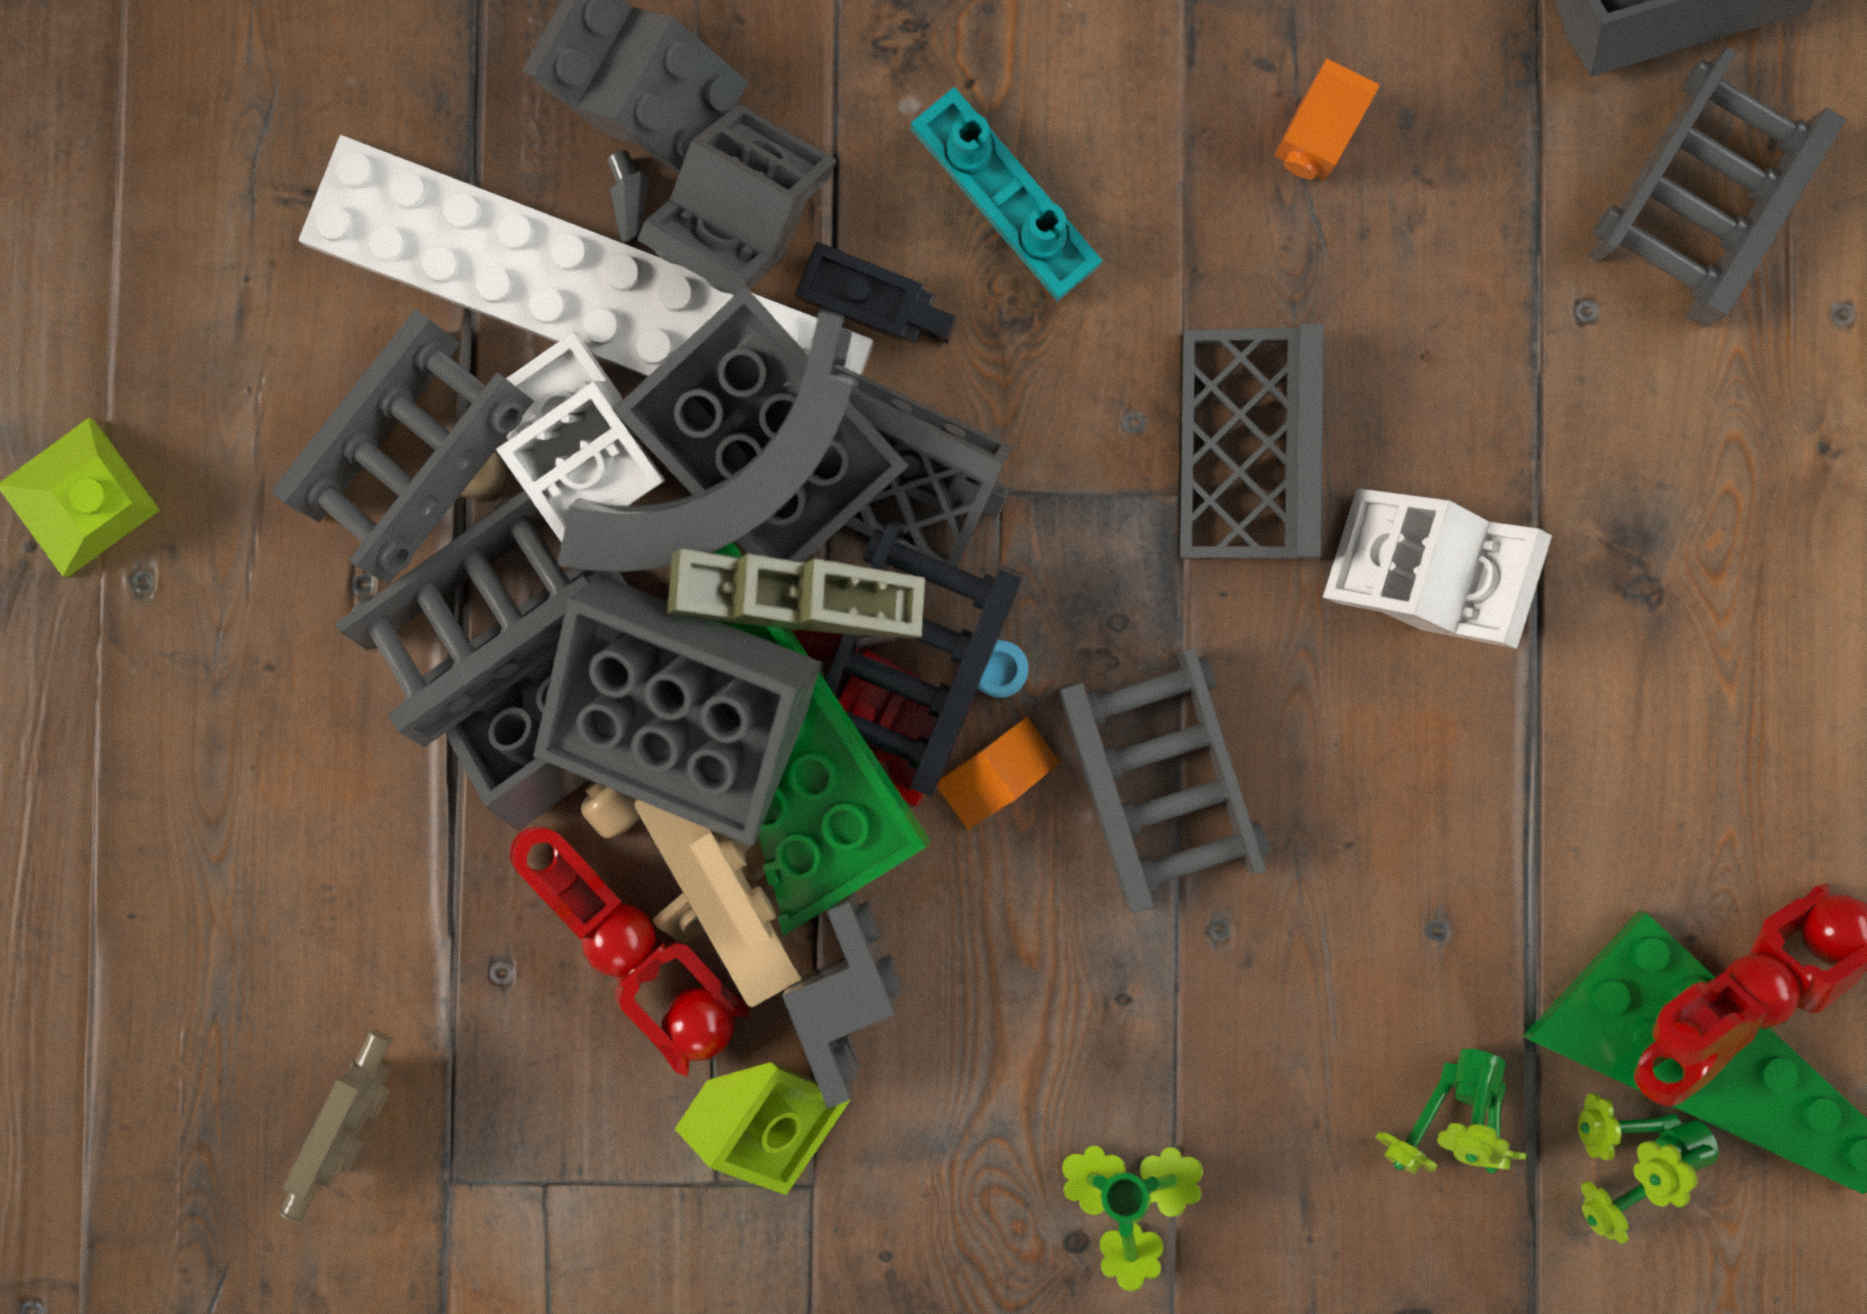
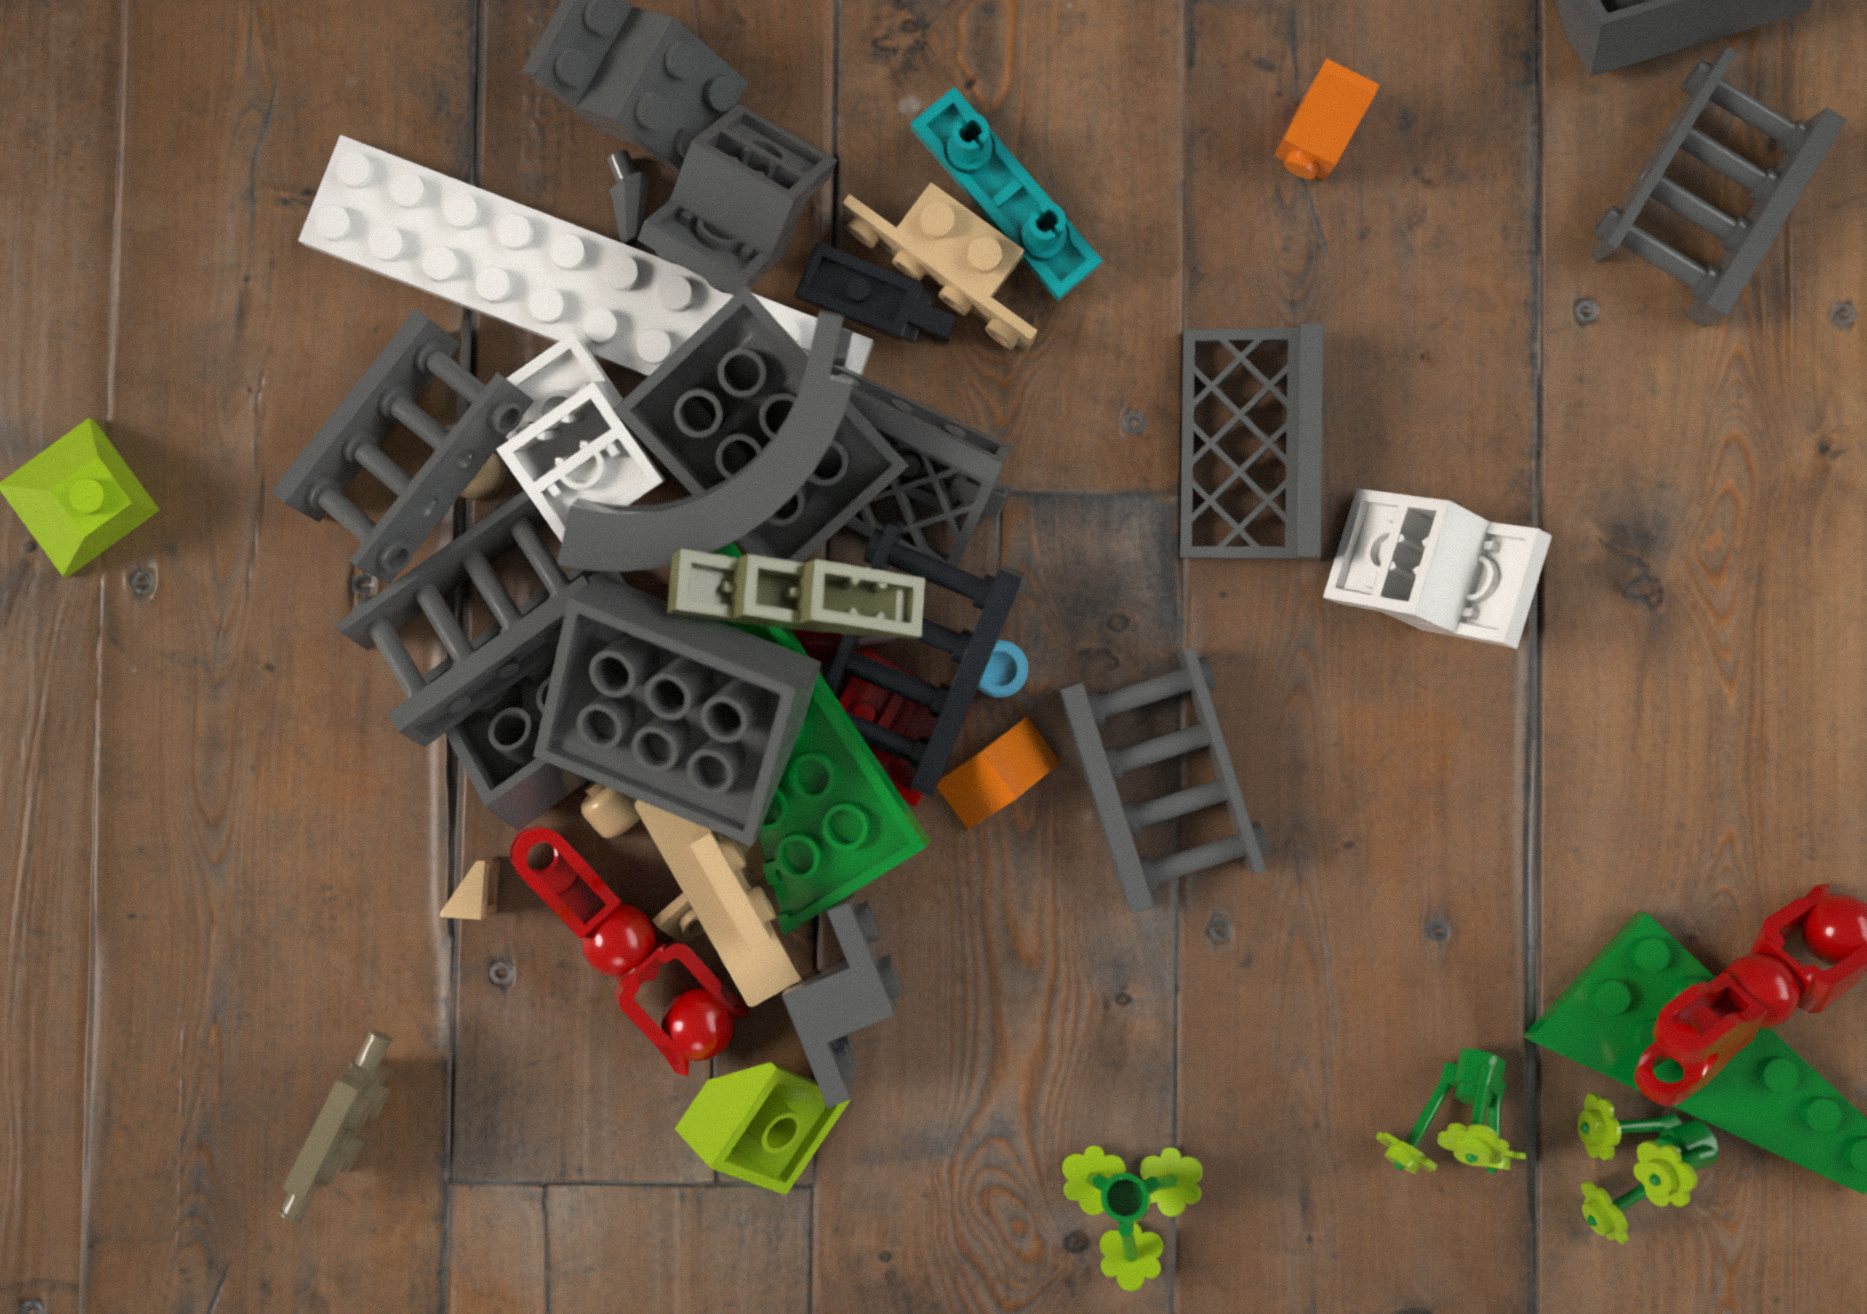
none -> tan slope [440,856,500,920]
none -> tan bracket [843,182,1038,351]

